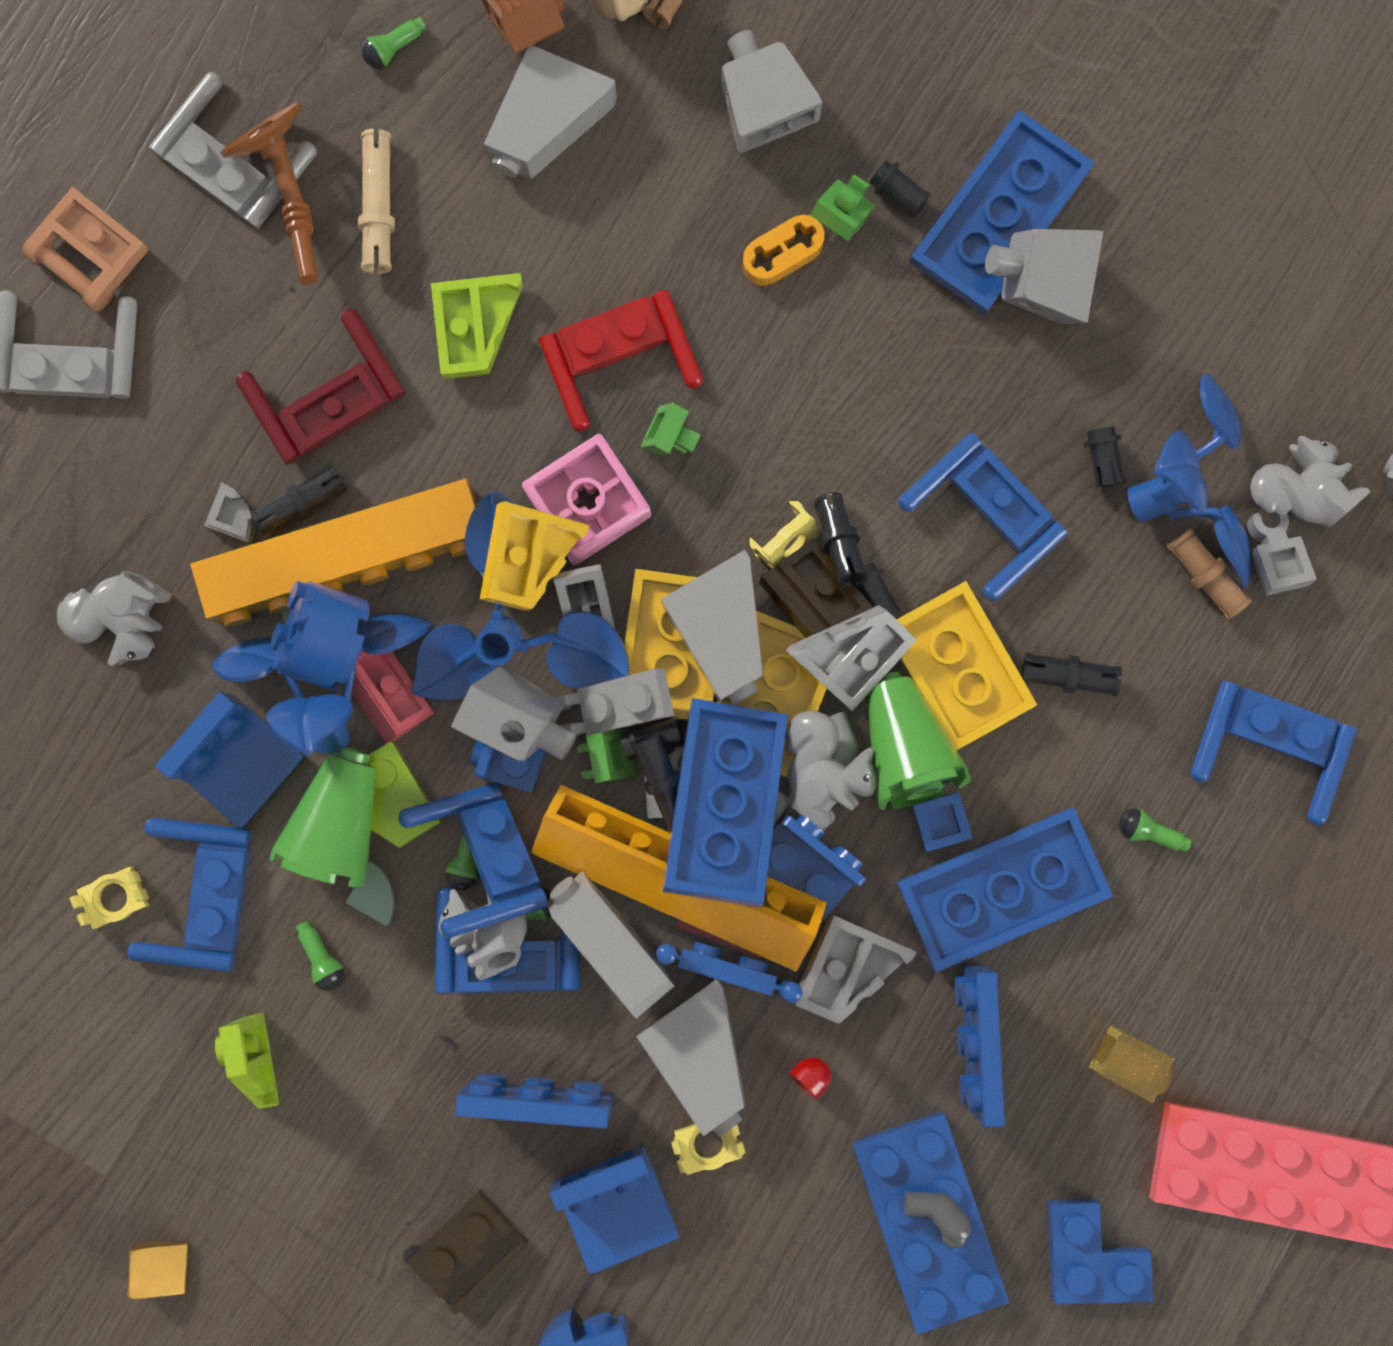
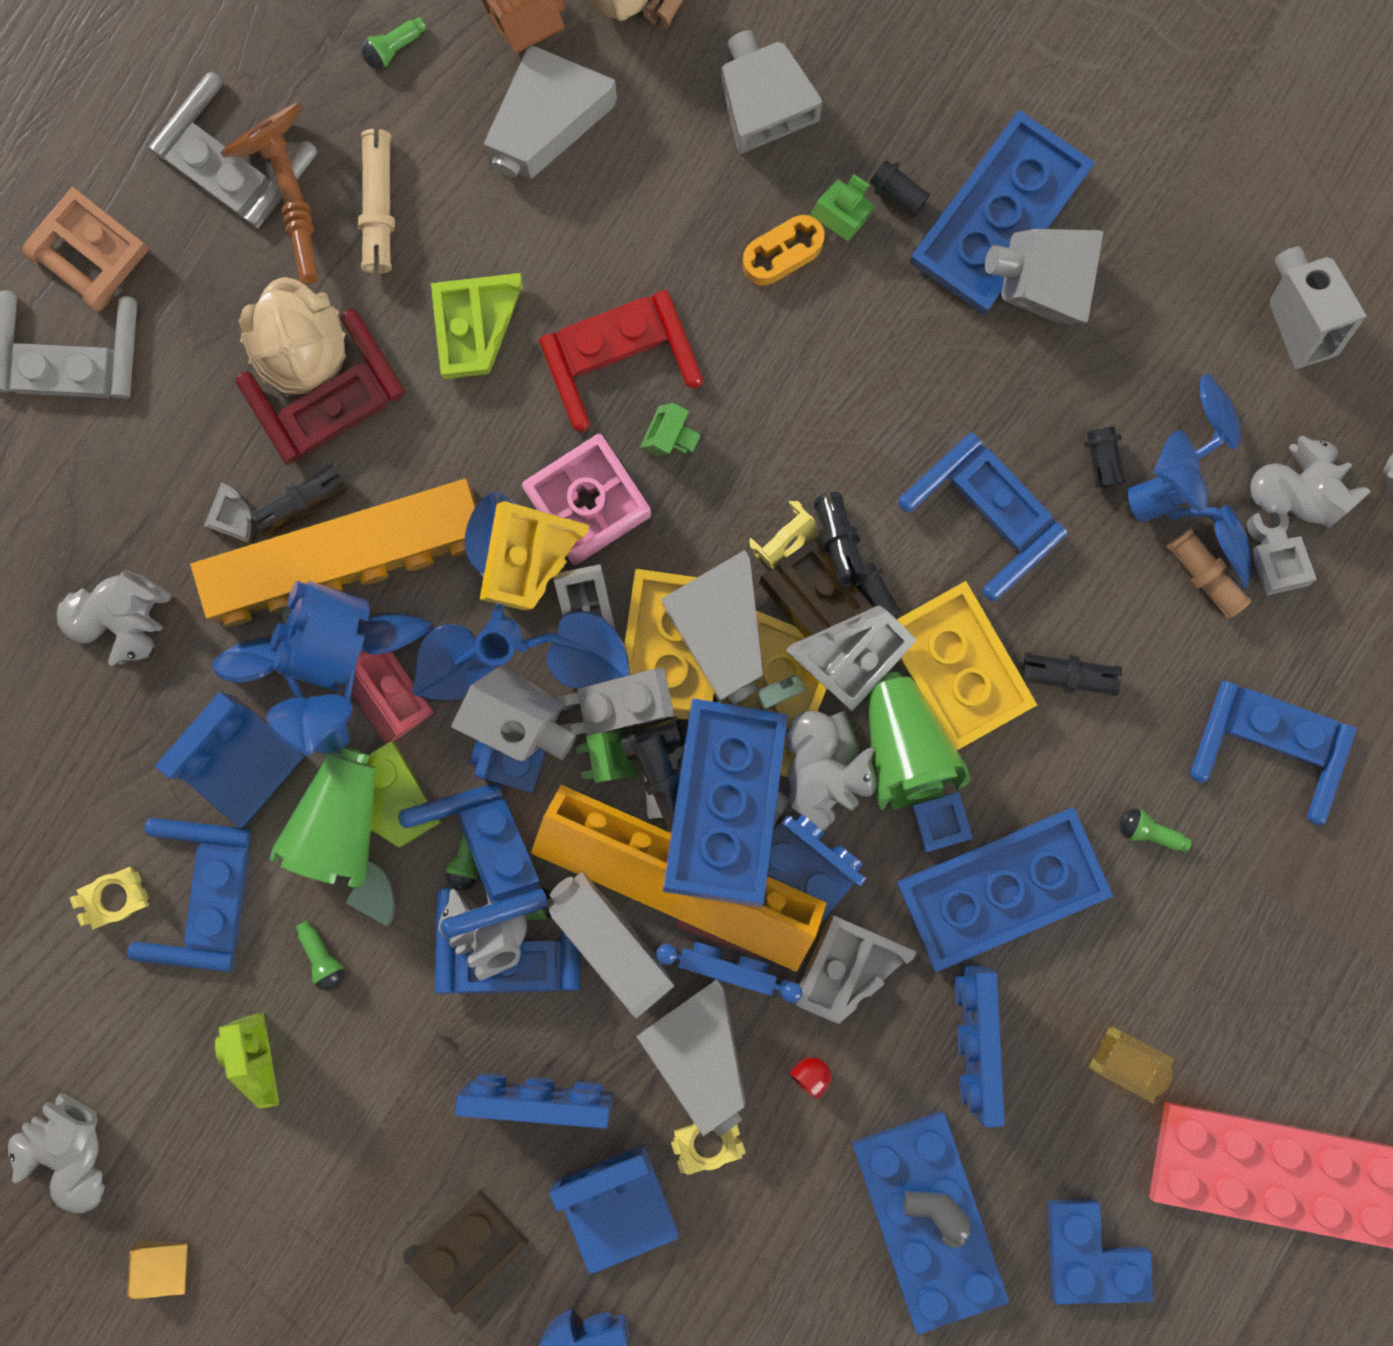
none -> light grey animal [8,1093,105,1213]
none -> tan head [239,277,347,397]
none -> sand green tile [756,675,807,711]
none -> light grey torso [1270,246,1367,370]

